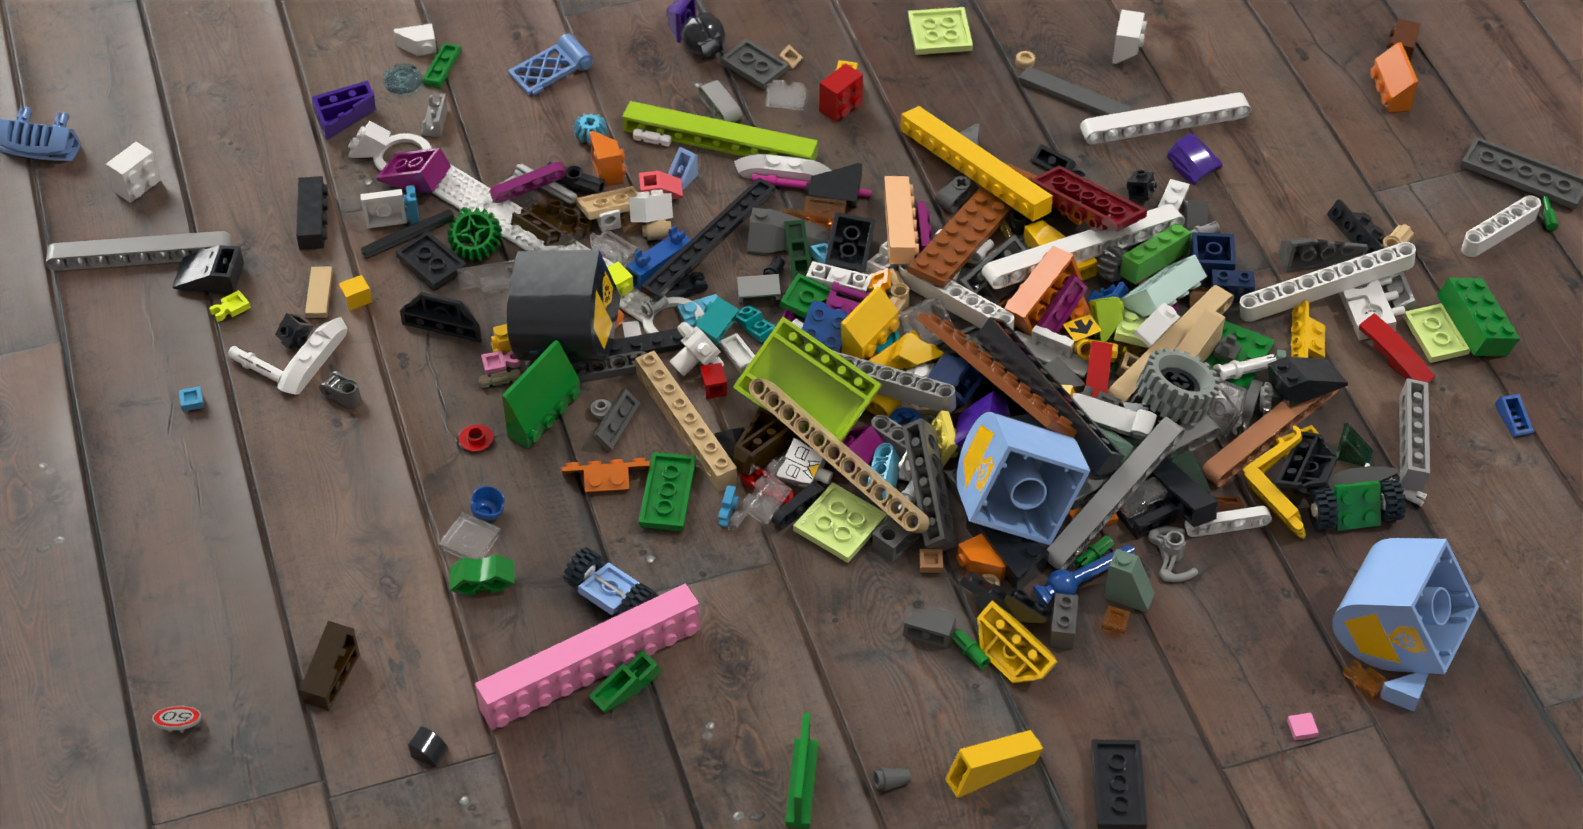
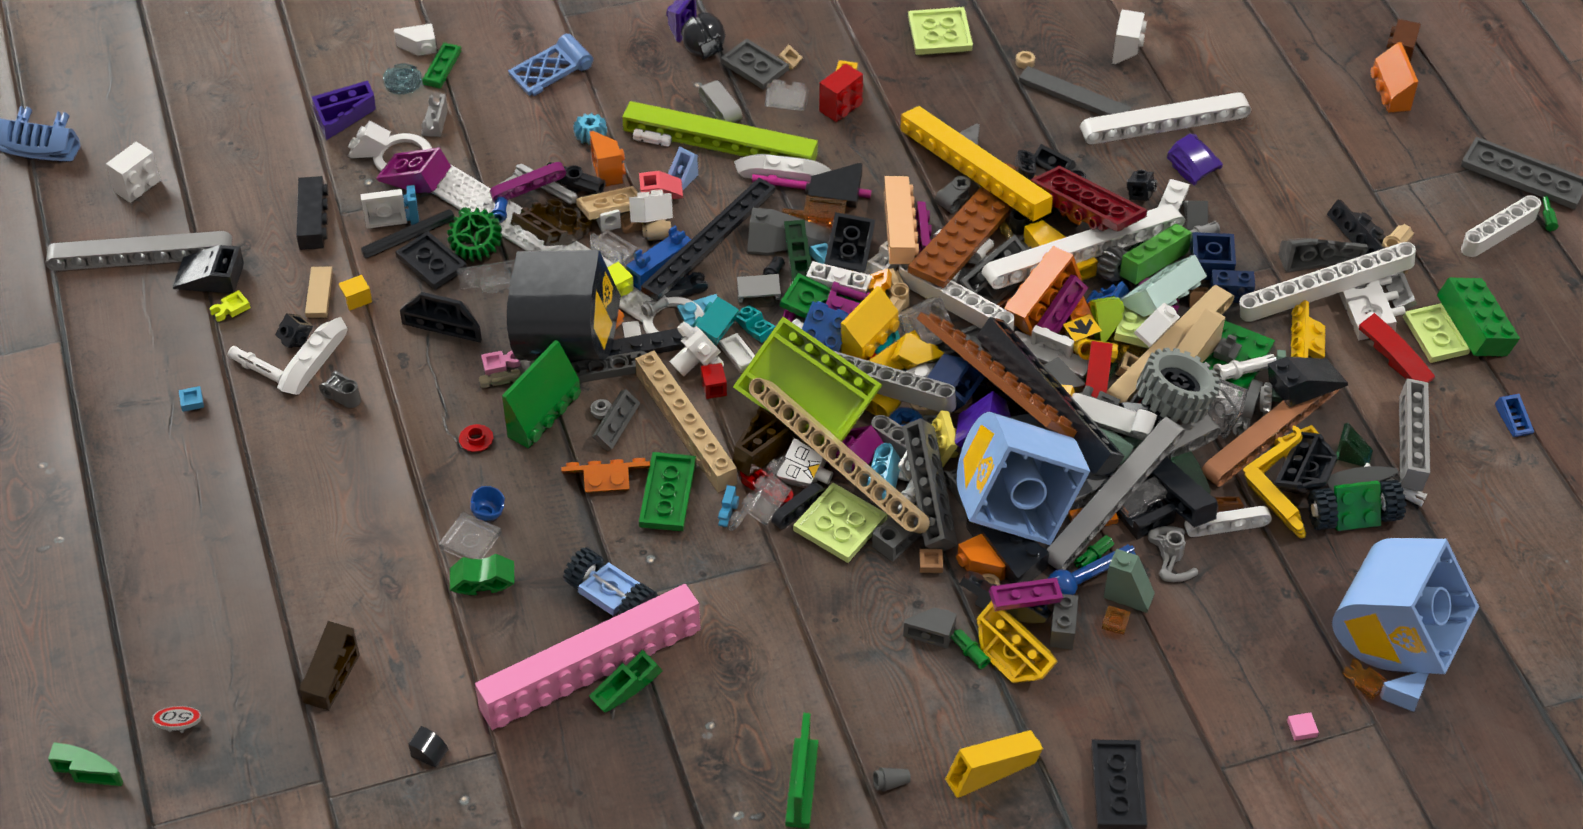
yellow brick [491,324,512,355] -> none
black panel [714,427,745,457] -> none
none -> slope [48,742,123,786]
none -> blue pin [491,197,508,223]
none -> magenta plate [989,578,1063,611]
none -> black beam [1015,150,1036,180]

